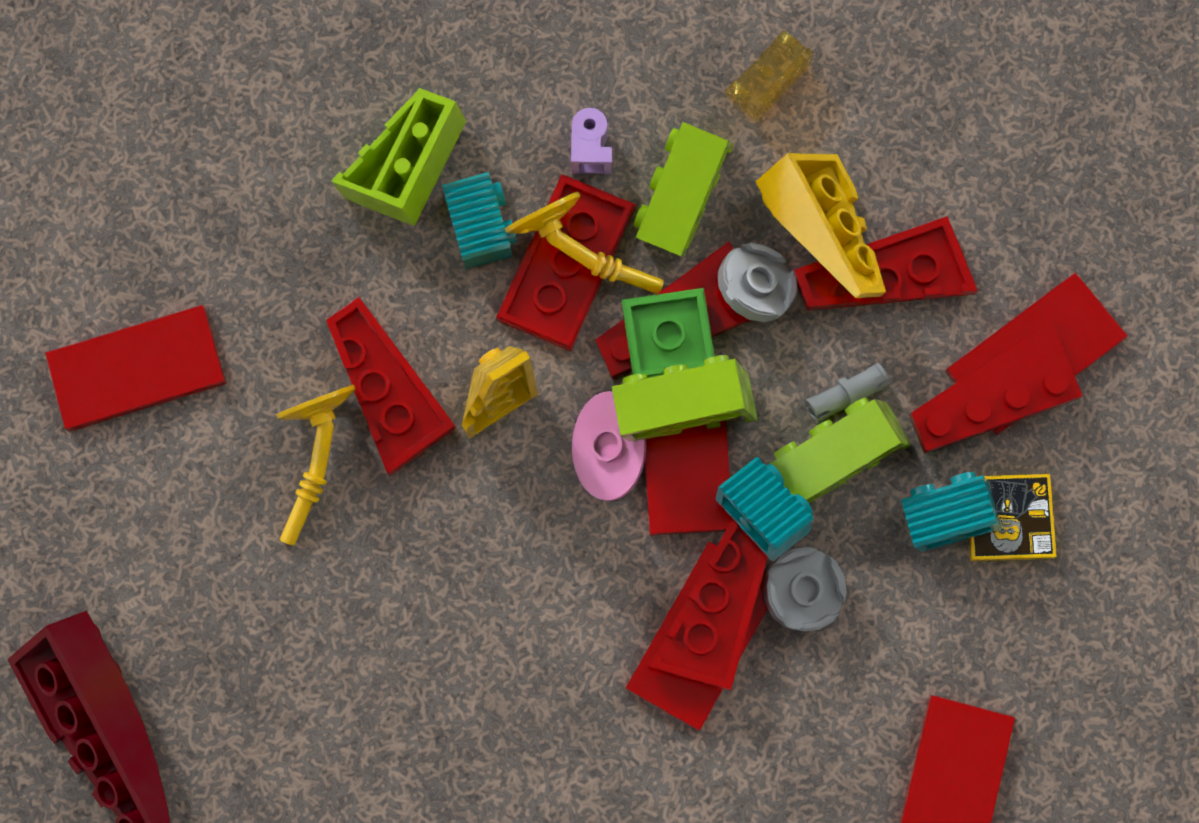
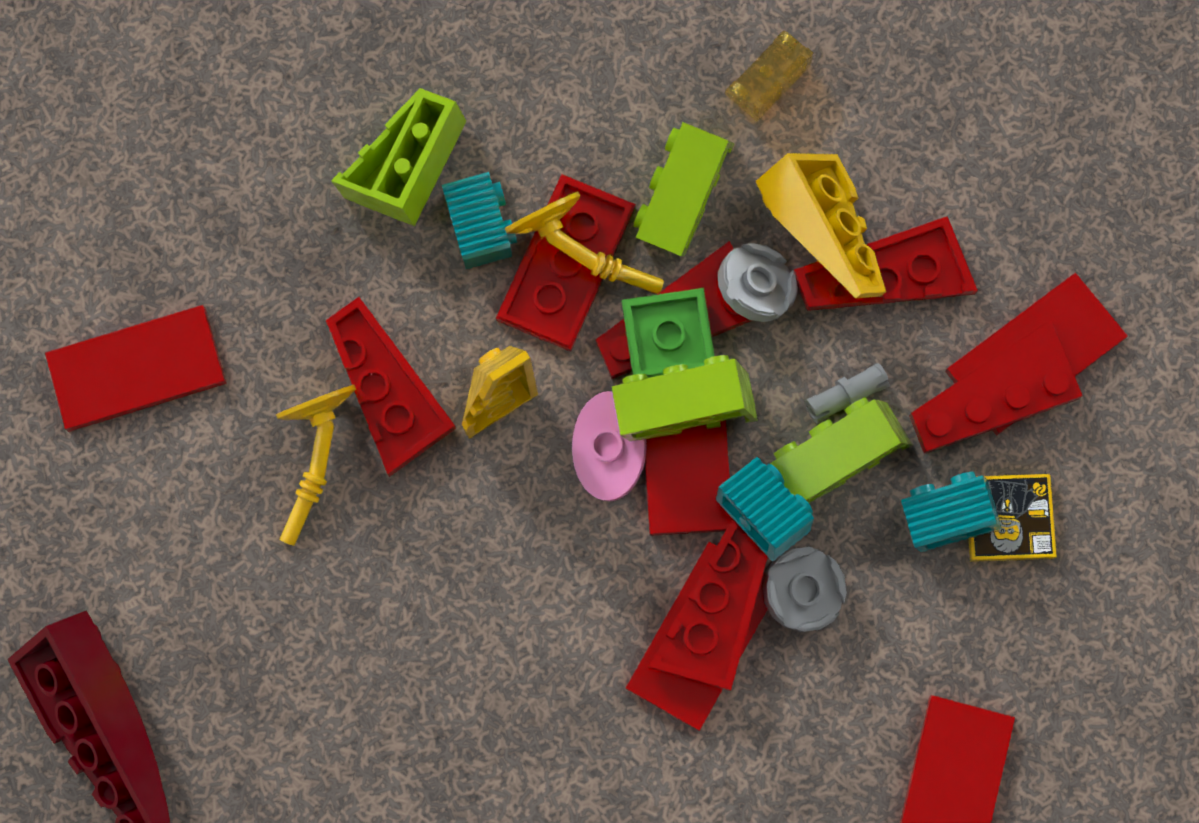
lavender leg [571,108,612,174] -> none

